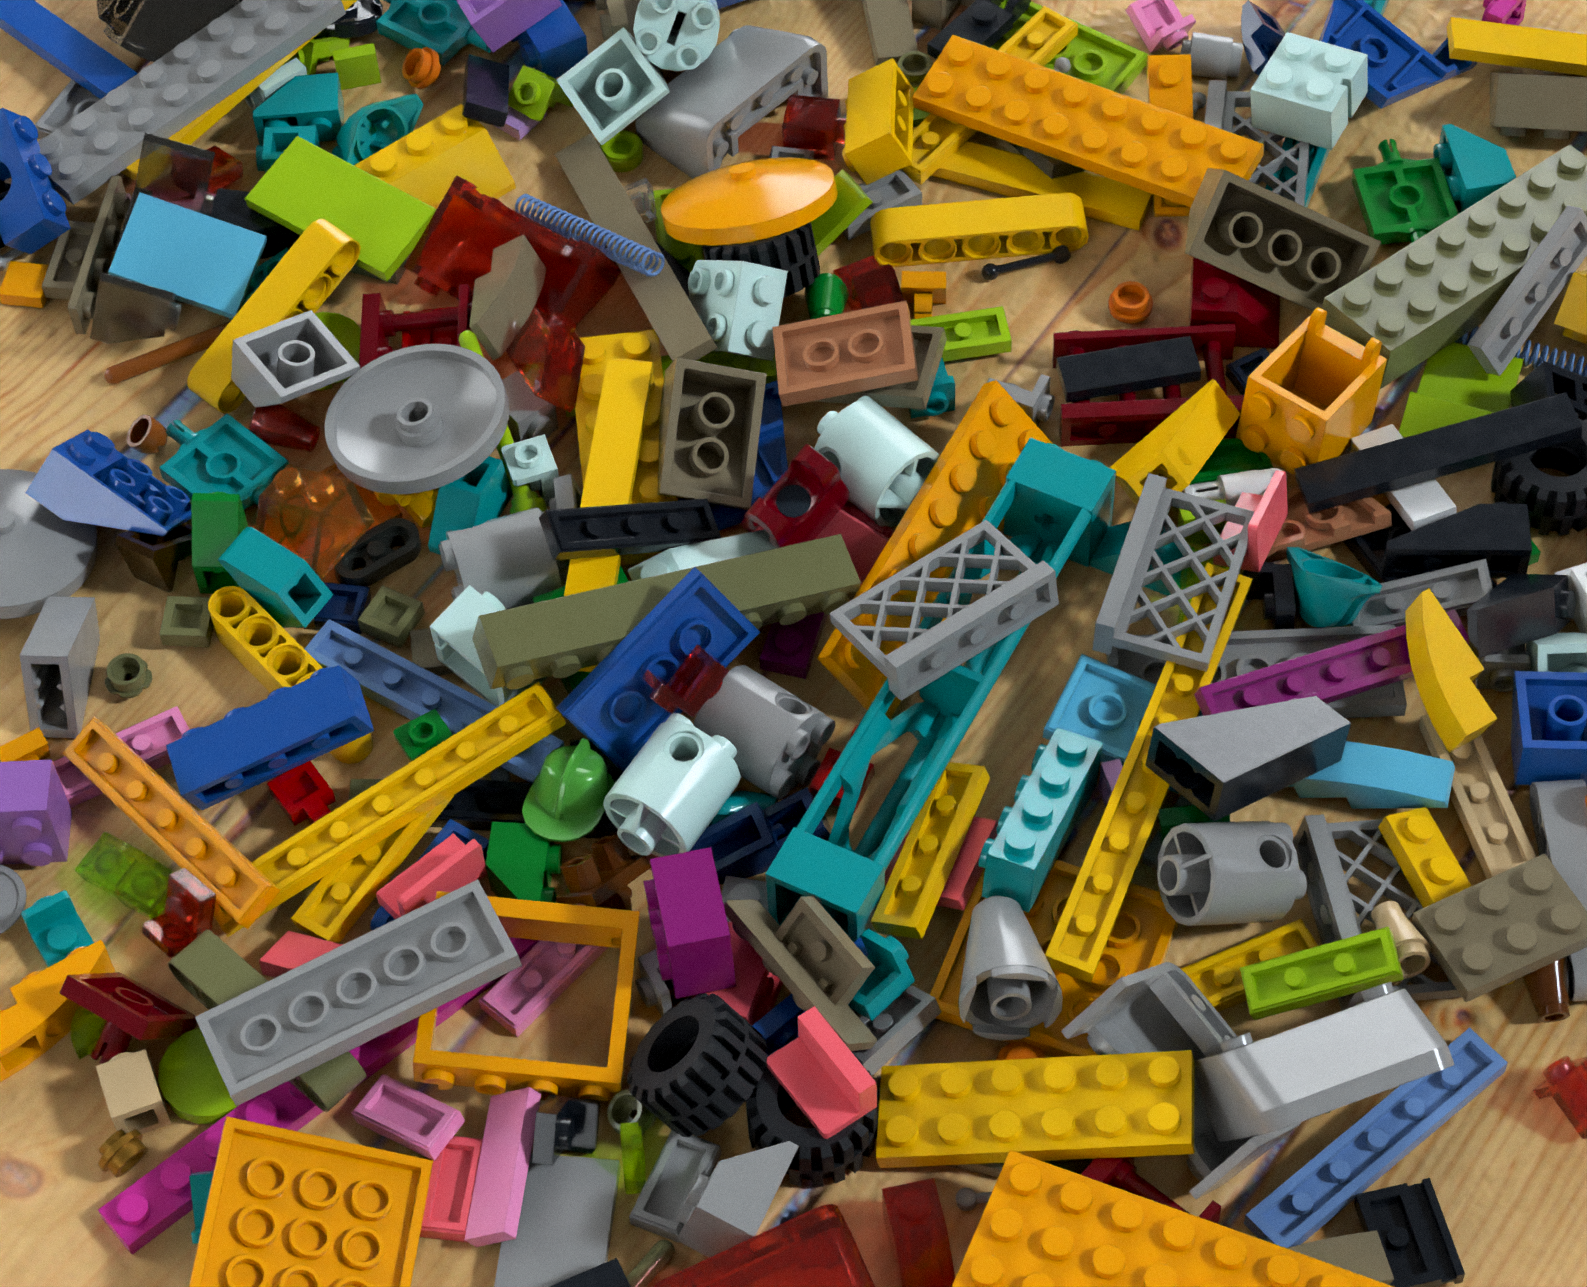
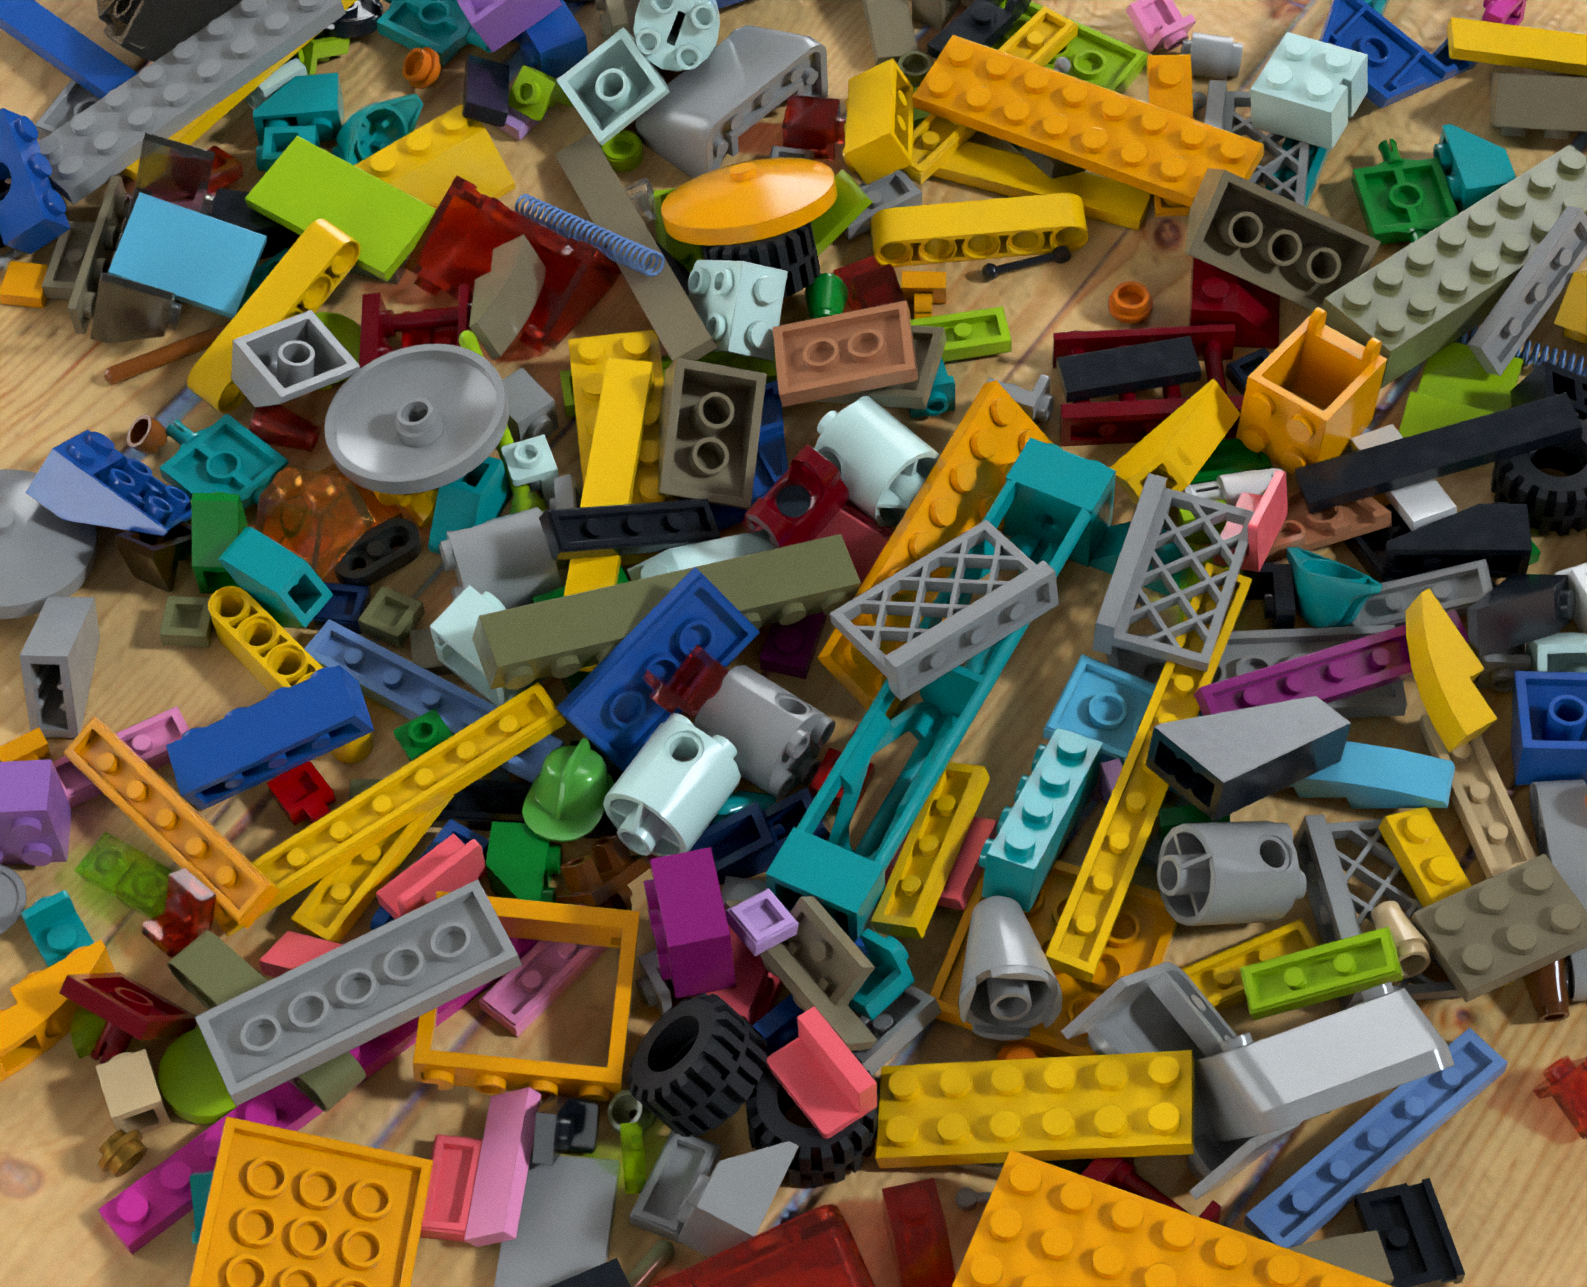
olive plate [105,653,152,698] -> none
lime tile [332,43,381,90] -> none
bright pink tile [351,1074,465,1161] -> none
clear red slope [506,308,585,413] -> none
slope [1241,0,1285,76] -> none
none -> lavender tile [726,888,799,956]

